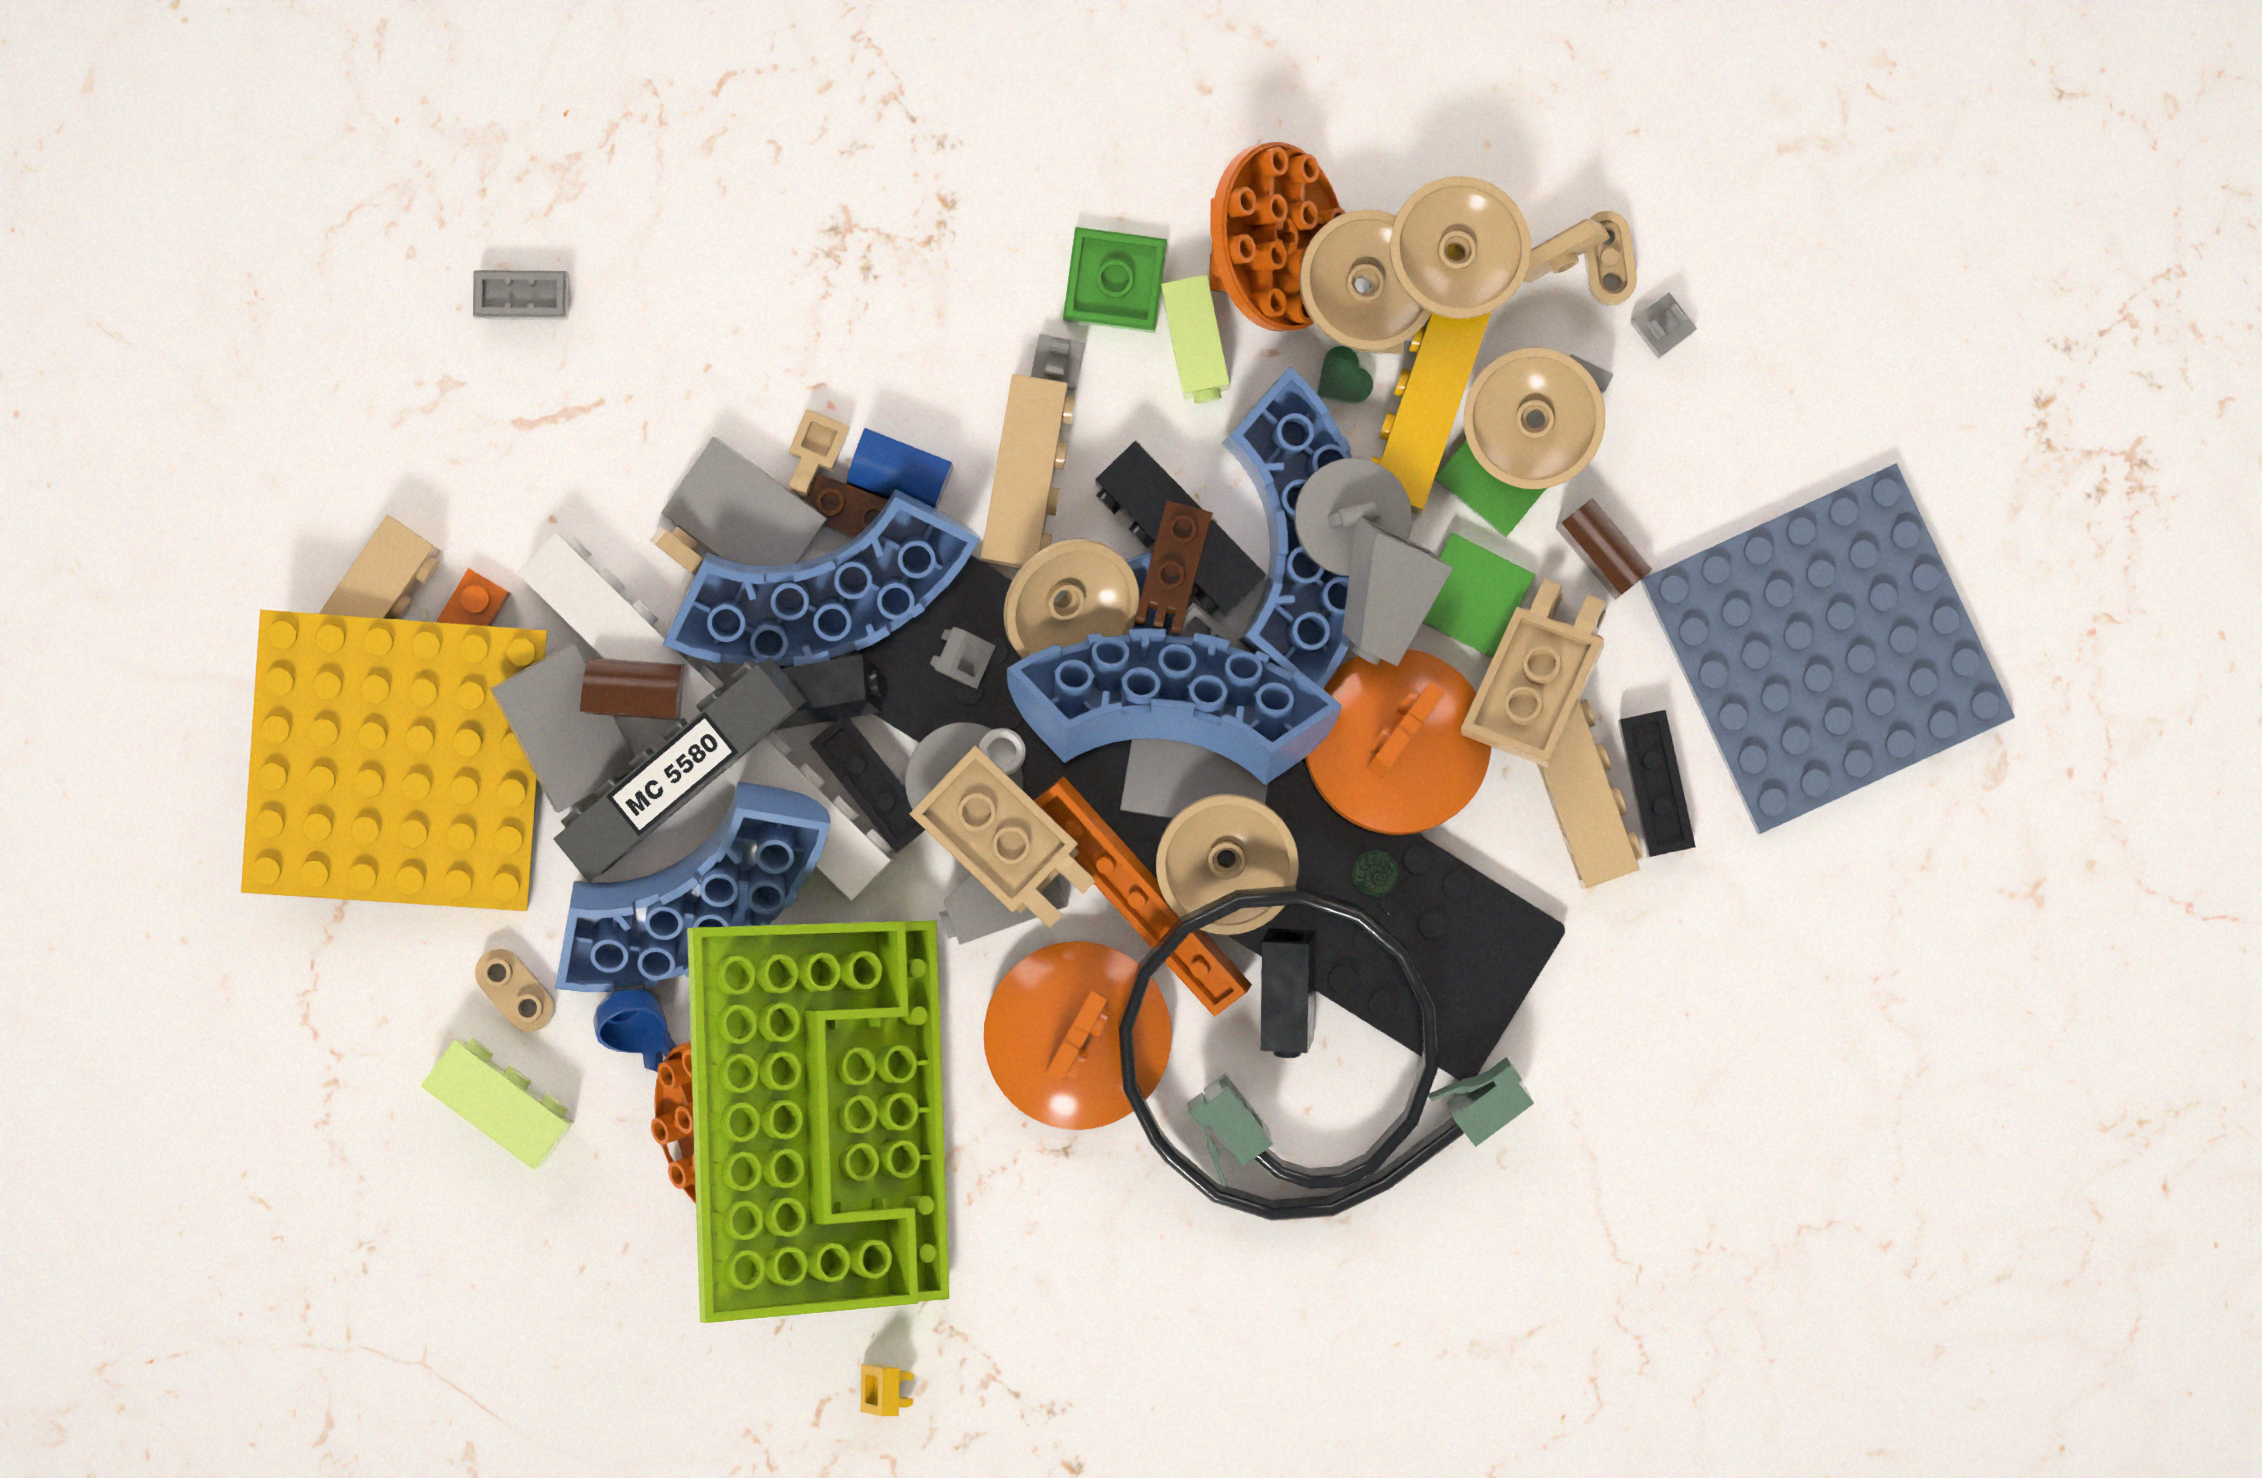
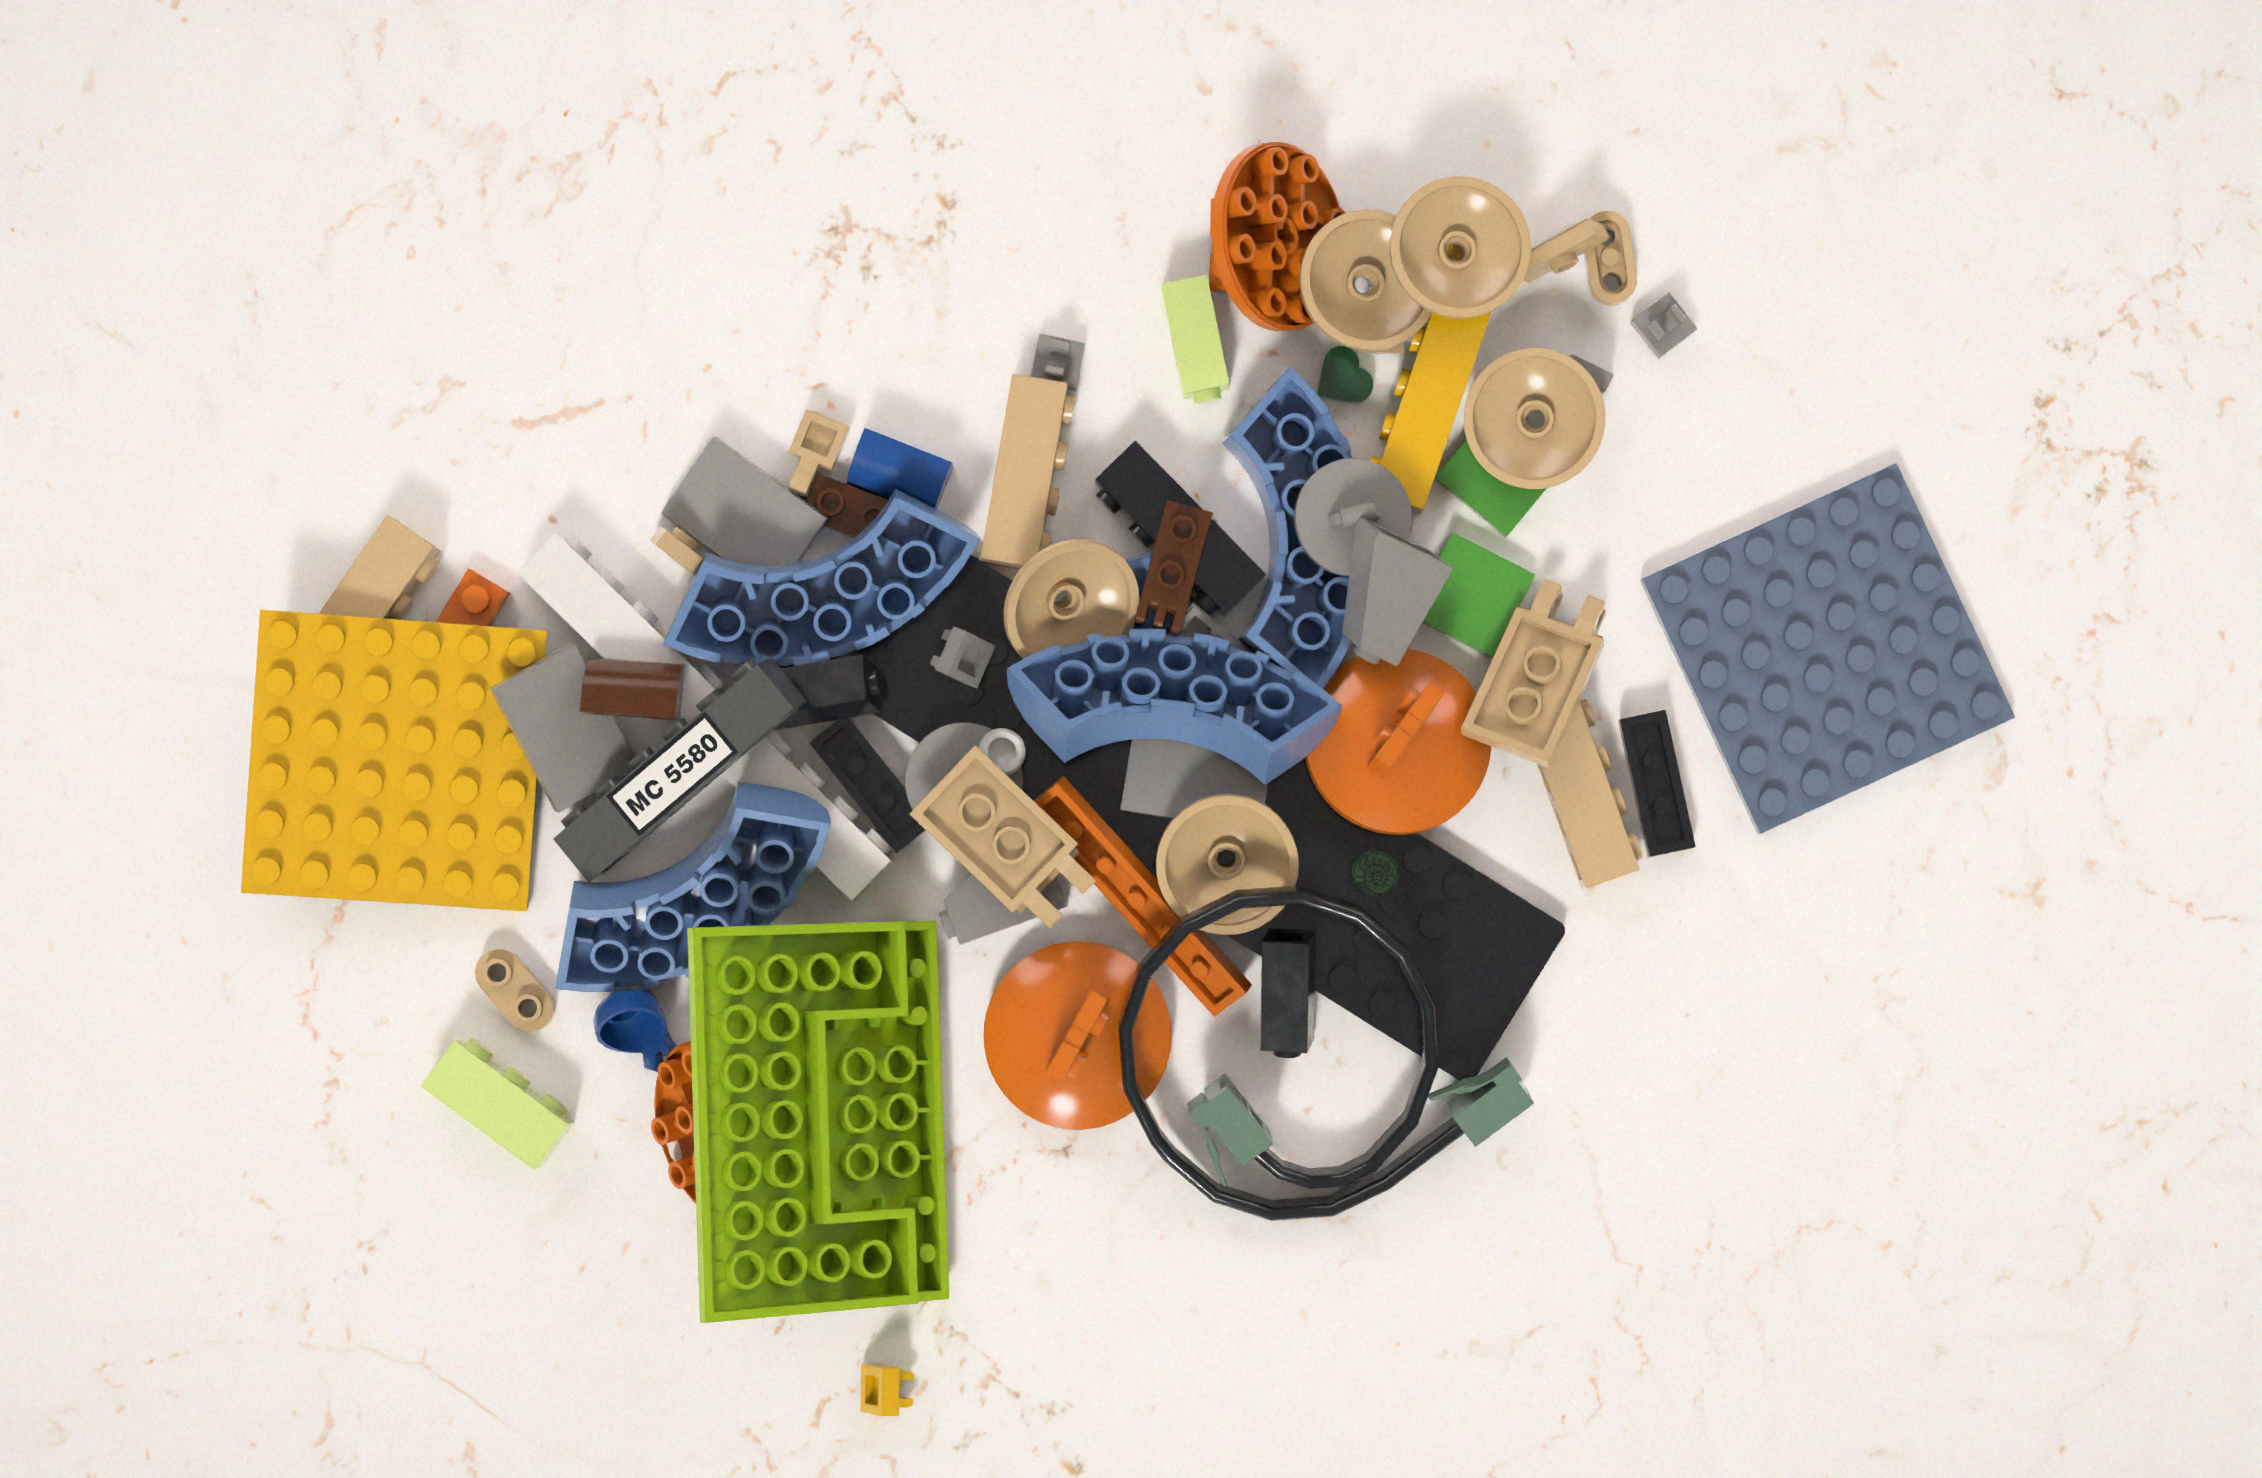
light grey plate [473,270,569,320] -> none
bright green tile [1063,227,1167,333] -> none
reddish brown brick [1556,498,1652,600] -> none

